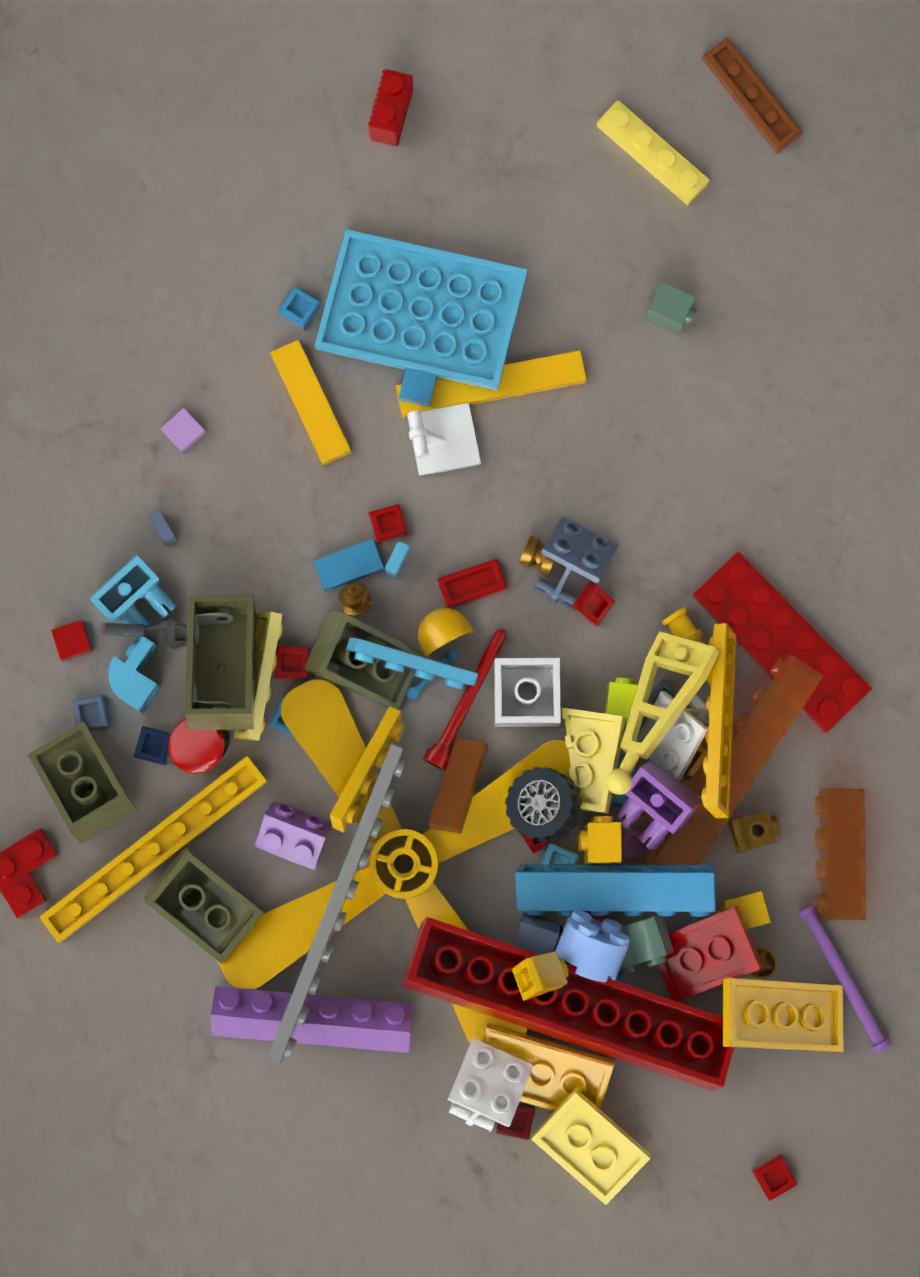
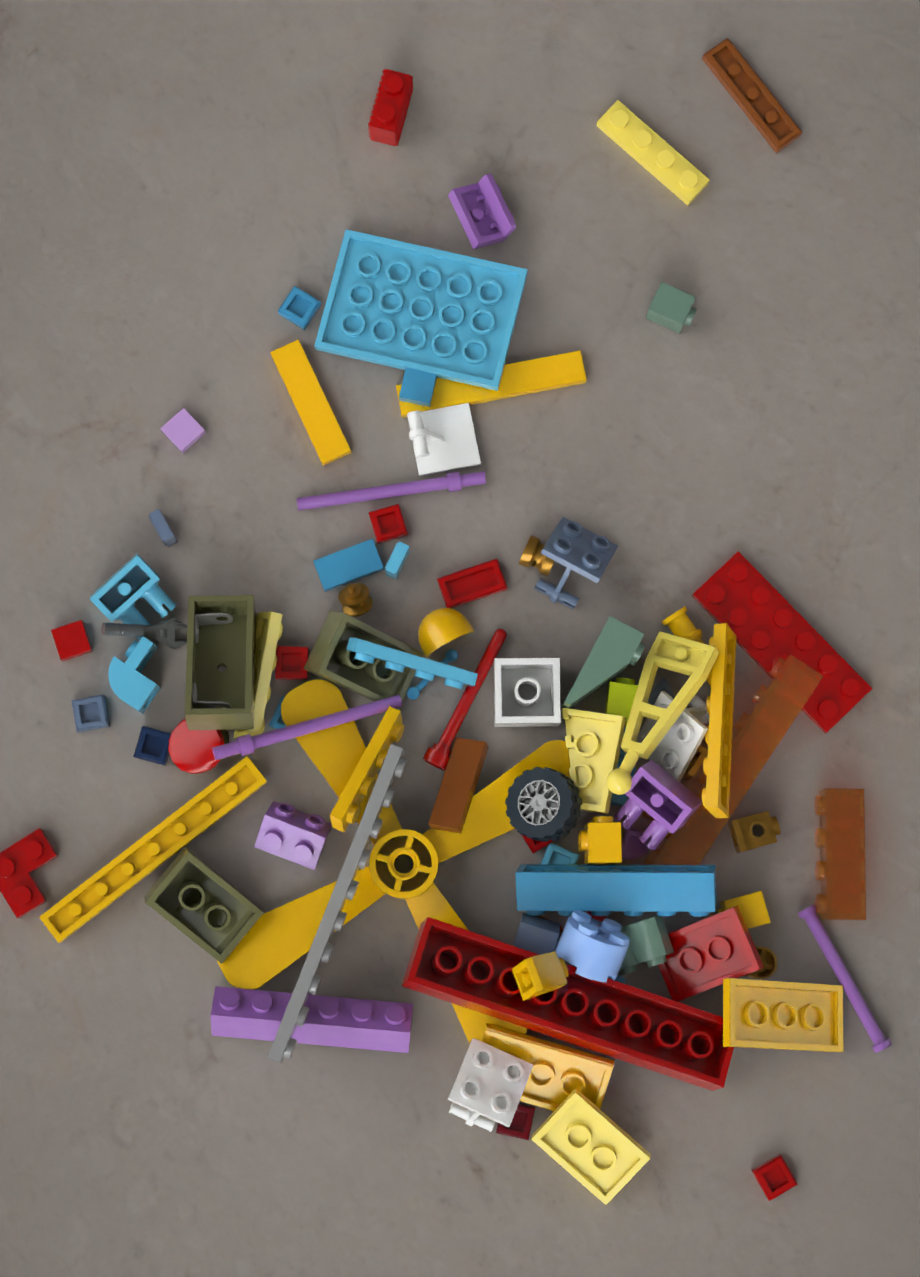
olive slope [27,721,137,844] -> none
red tile [572,581,615,627] -> none
none -> medium lavender bar [212,695,402,760]
none -> medium lavender bar [297,471,486,511]
none -> medium lavender bracket [448,173,516,250]
none -> sand green slope [561,616,646,709]

